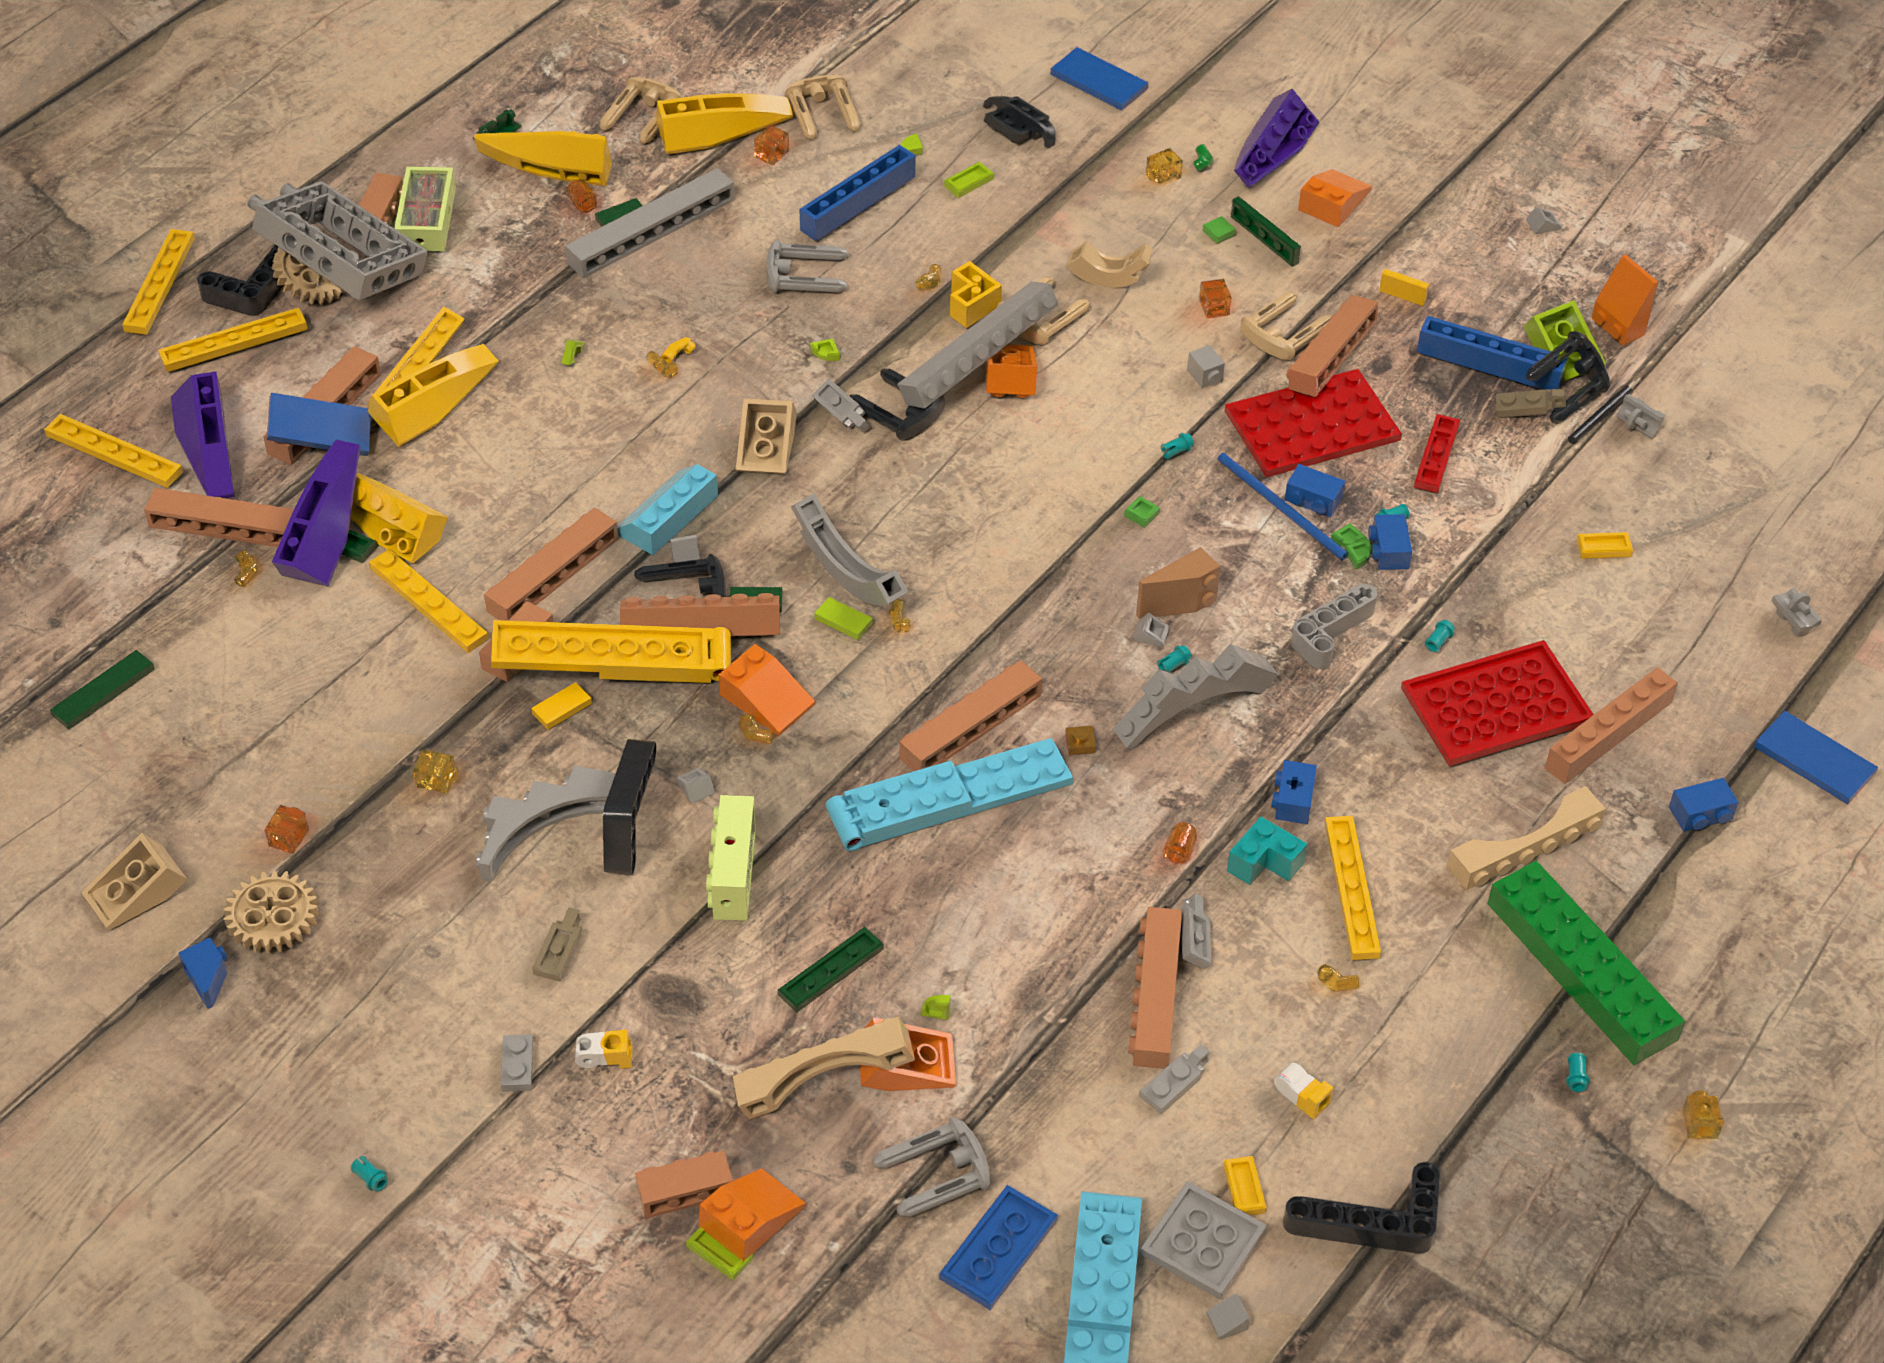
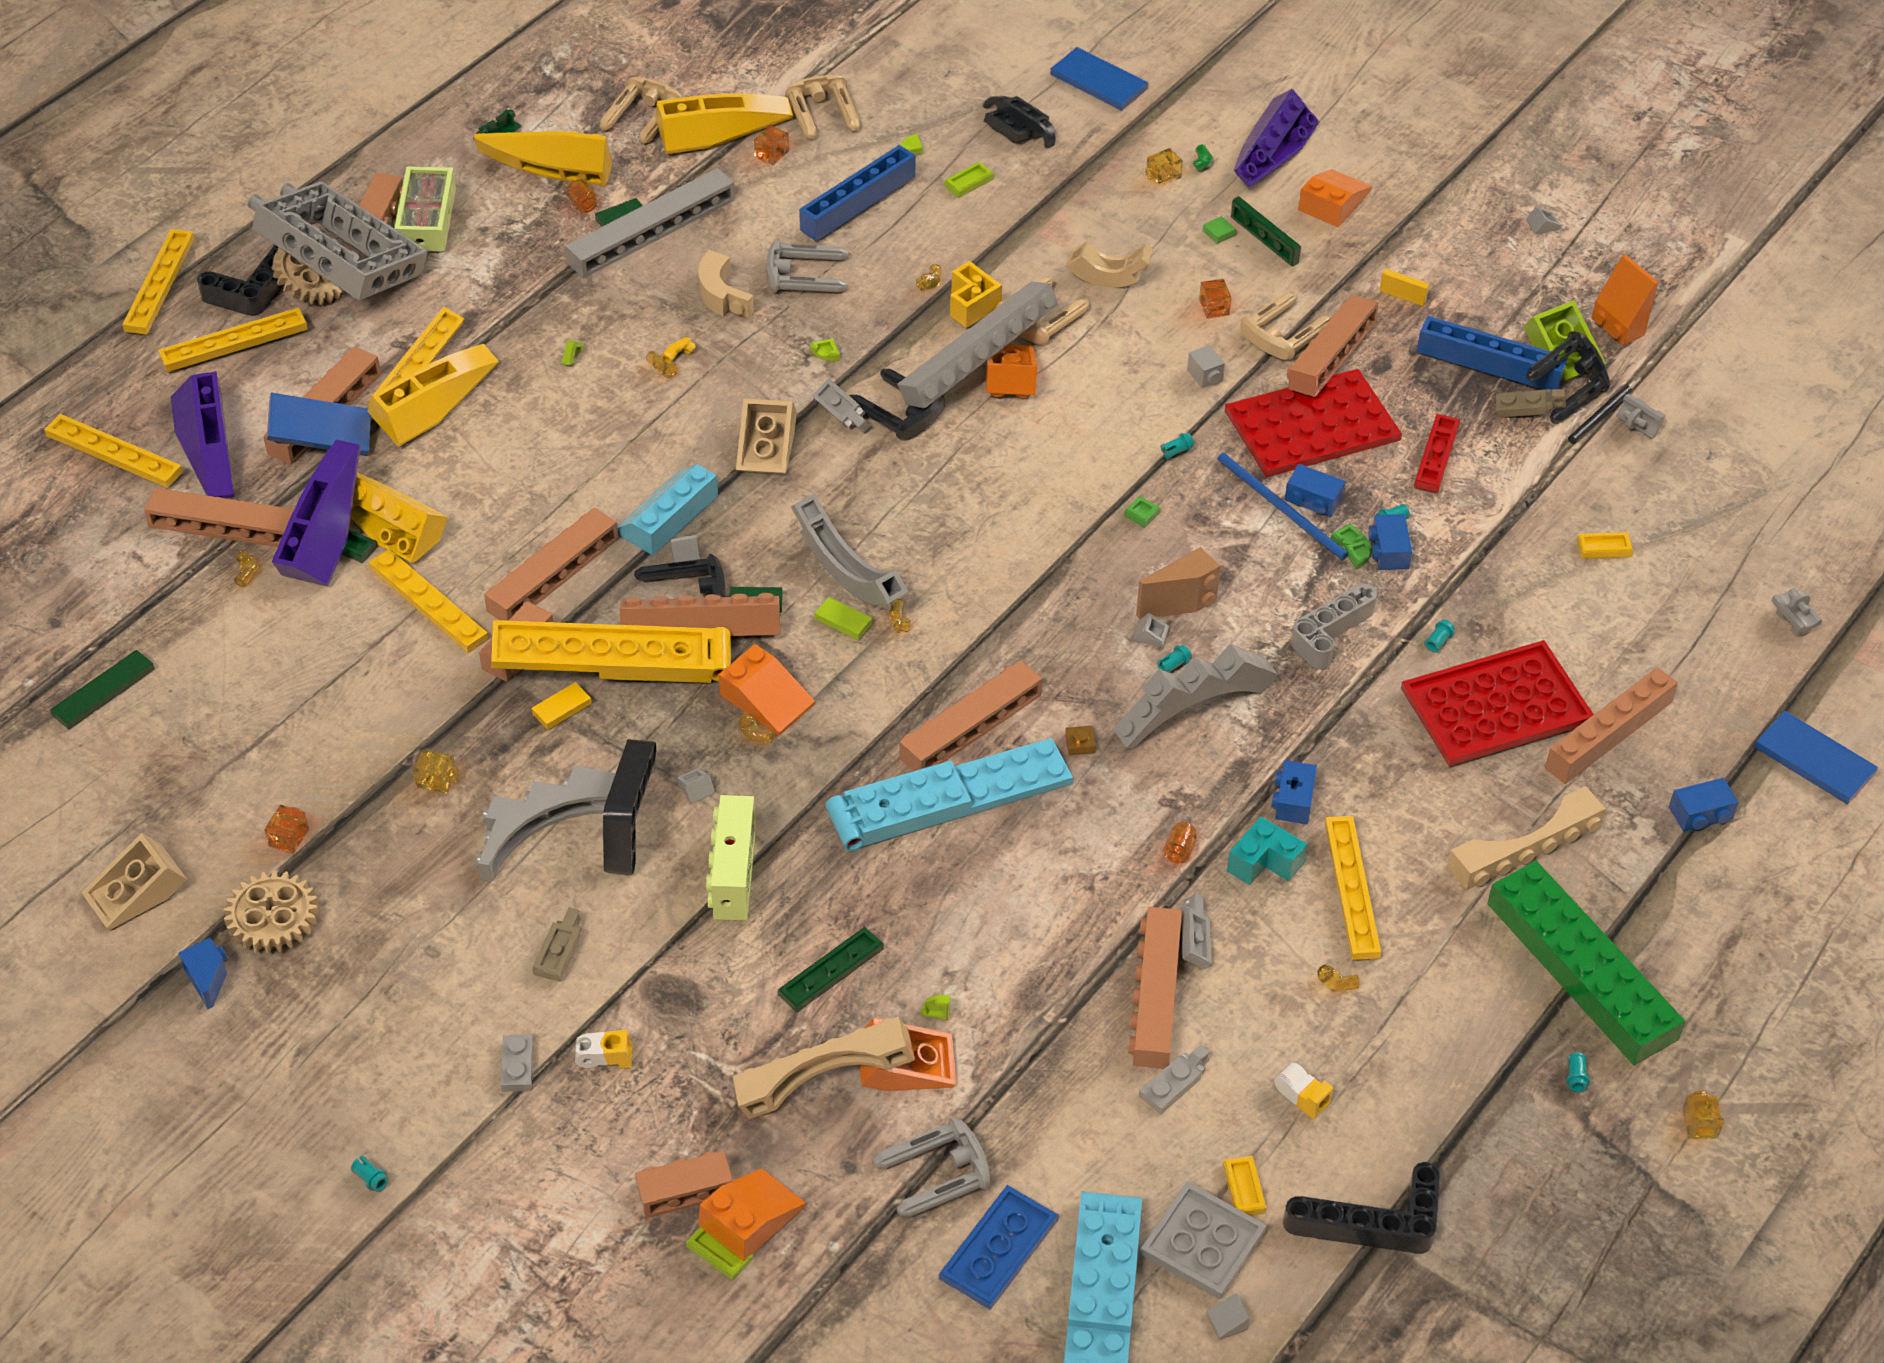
none -> tan arch [698,250,754,318]

